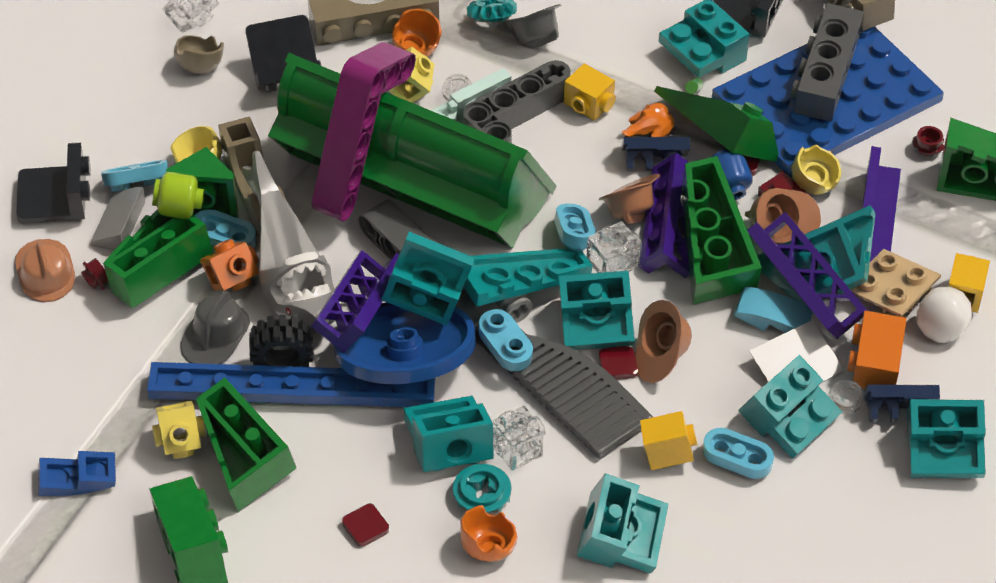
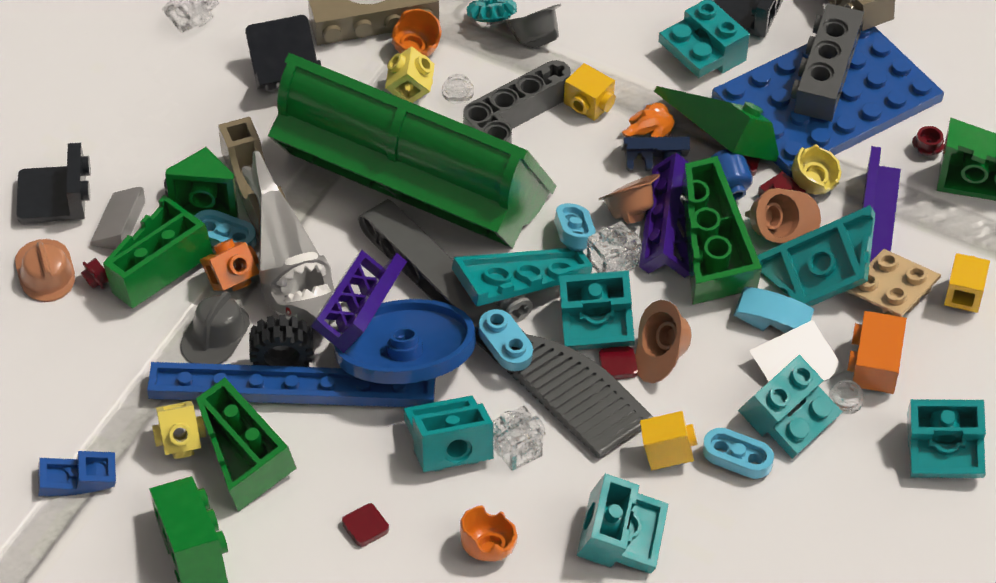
medium azure plate [101,160,168,191] -> none
lime head [152,172,204,219] -> none
light yellow hair [170,126,223,164] -> none
dark tan hair [173,35,224,74] -> none
magenta beam [311,42,416,222] -> none
teal brick [381,232,475,326] -> none
light aqua hinge [431,68,512,121] -> none
teal gear [453,464,512,514] -> none
bright green piece [685,78,703,94] -> none
dark purple fence [747,212,868,339] -> none
dark blue plate [863,385,940,423] -> none
white hair [917,286,972,343] -> none

